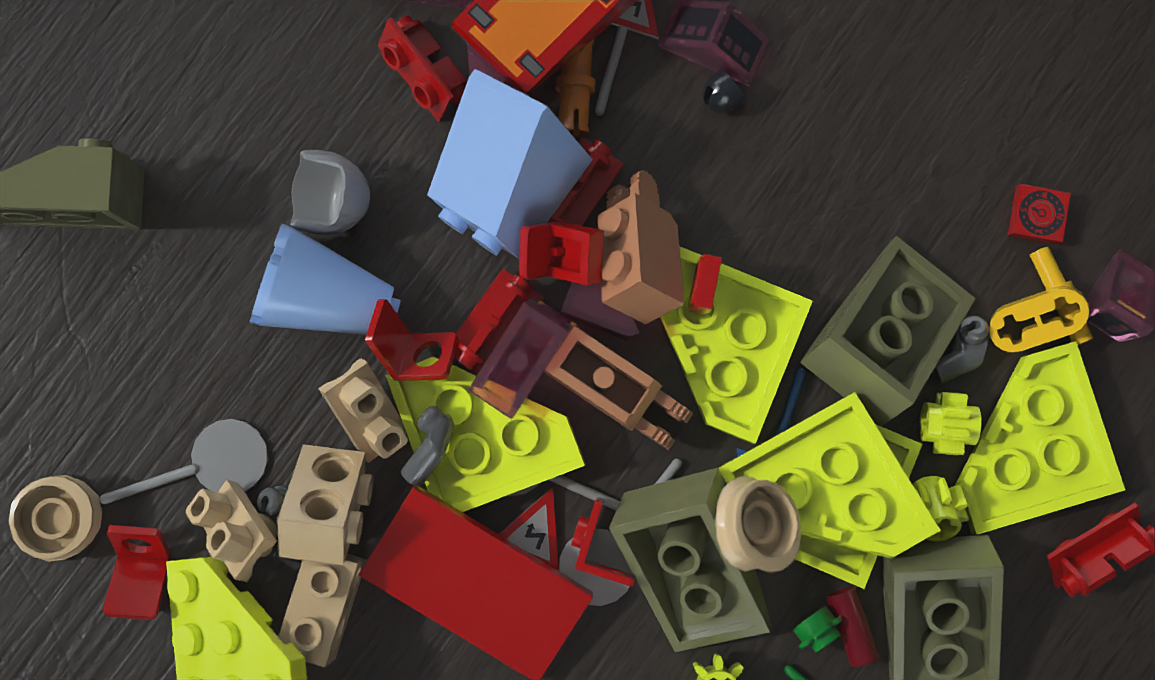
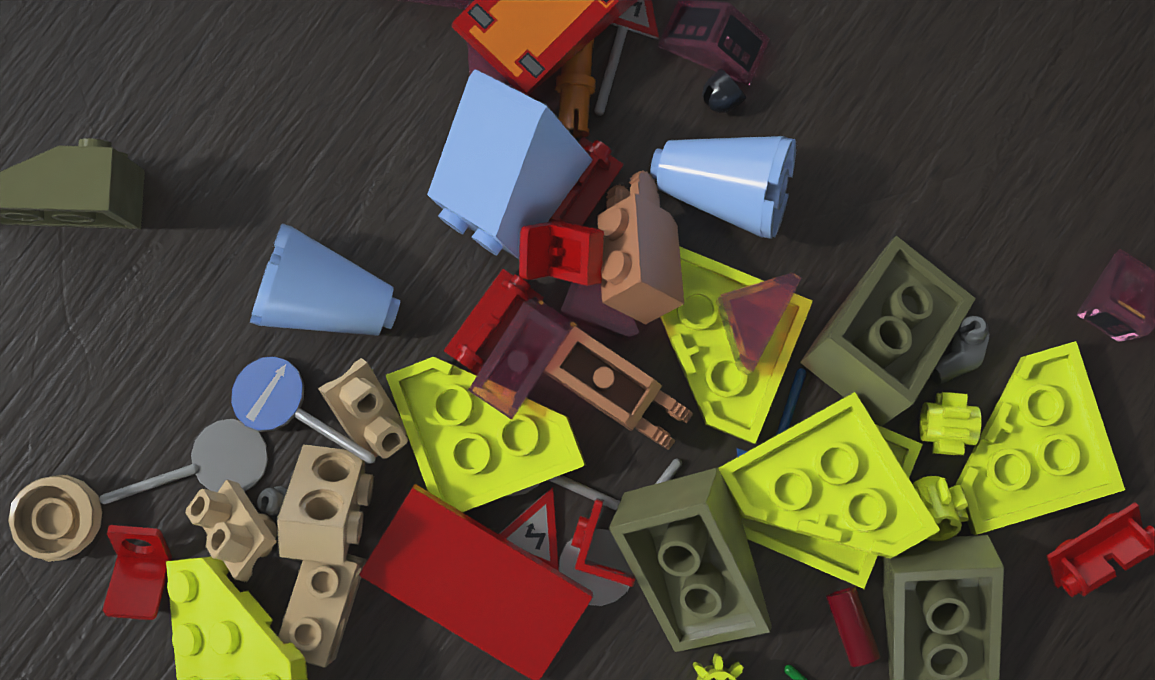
light grey hair [290,150,370,235] -> none
red bracket [365,299,459,381] -> none
red hinge [378,15,468,122] -> none
dark grey arm [401,406,455,486] -> none
red tile [687,254,722,315] -> none
tan piece [716,476,801,572] -> none
green plate [793,606,842,653] -> none
yellow beam [989,286,1089,352] -> none
red tile [1007,184,1071,245] -> none
yellow bar [1030,246,1093,345] -> none
none -> piece [231,357,375,463]
none -> light blue cone [650,136,796,239]
none -> clear pink slope [716,273,802,375]

